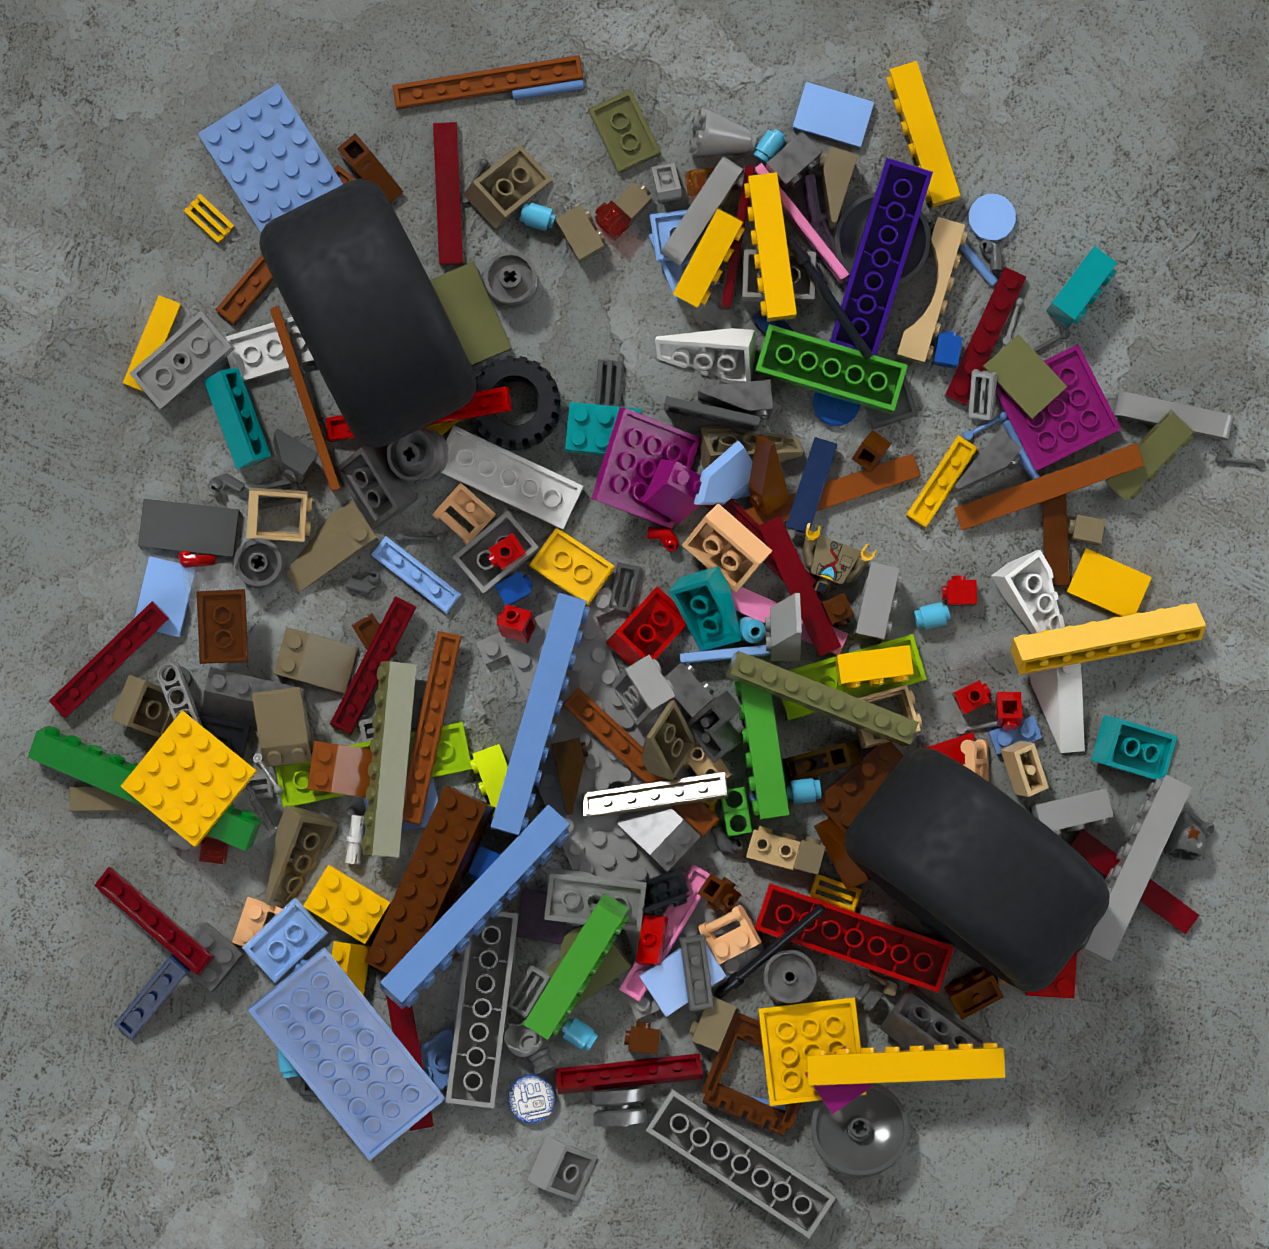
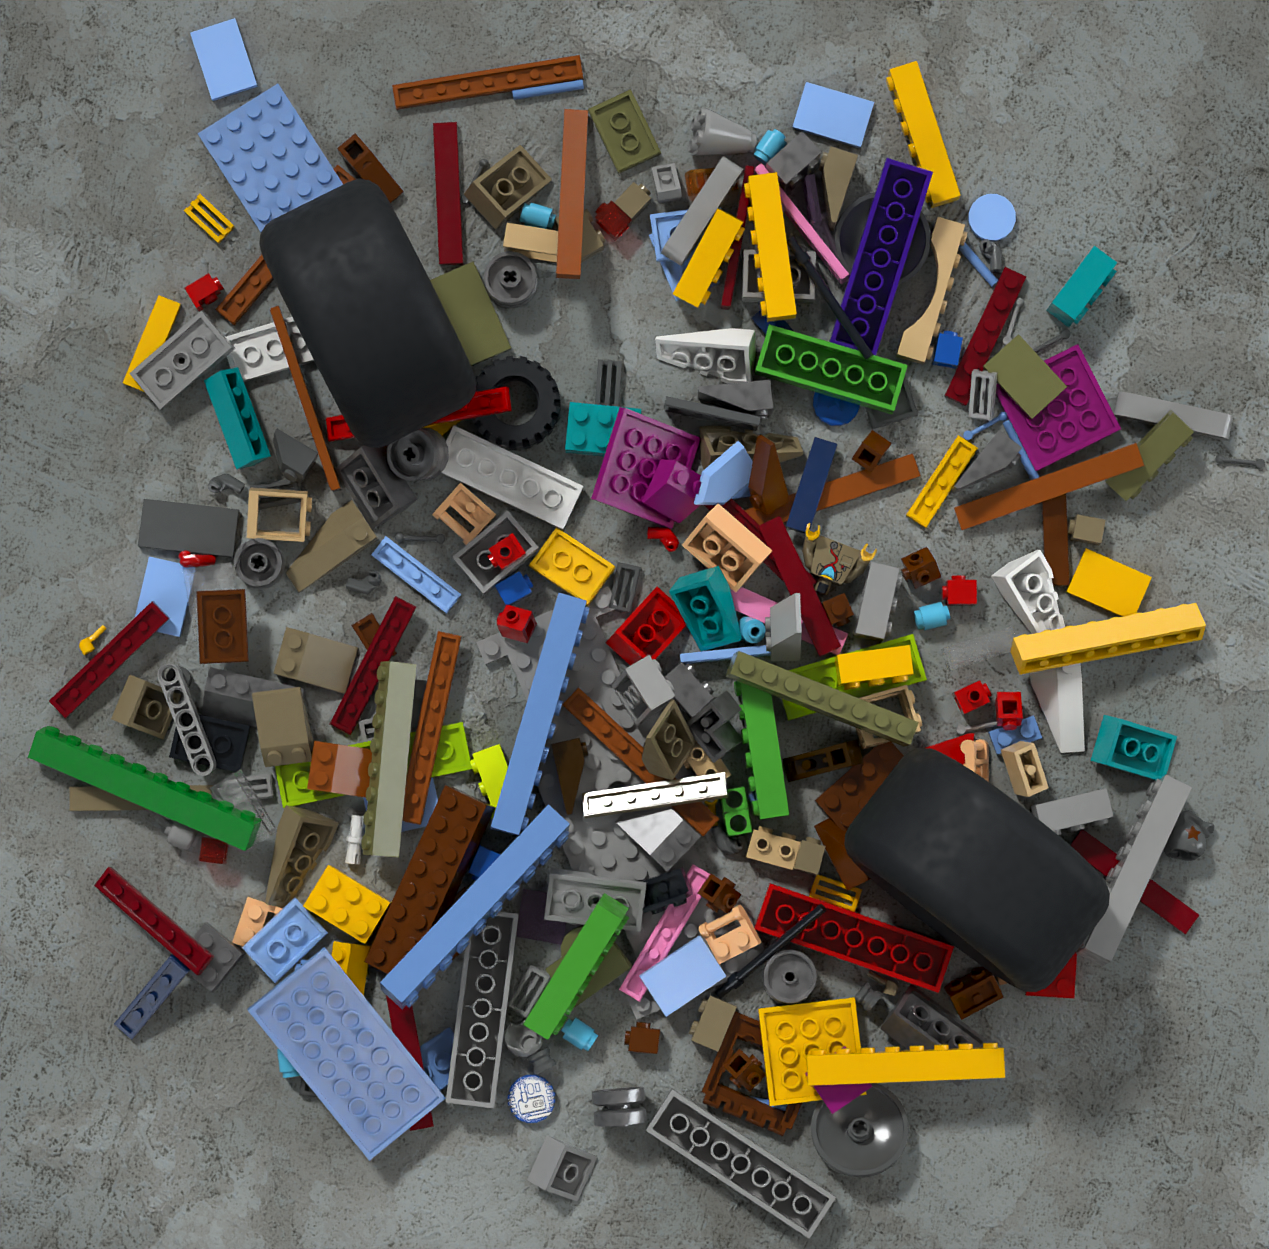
yellow plate [121,710,258,847] -> none
light grey hinge [253,754,283,794] -> none
dark red plate [556,1053,703,1094] -> none
red plate [636,915,668,966] -> none
dark grey tile [679,934,714,1011] -> none
medium azure brick [786,778,822,805] -> none
none -> yellow hand [79,625,107,655]
none -> red brick [184,273,224,312]
none -> light blue tile [190,18,258,101]
none -> tan window [503,223,558,263]
none -> dark orange tile [556,109,588,279]
none -> reddish brown brick [723,1049,766,1092]
none -> reddish brown brick [901,547,941,589]

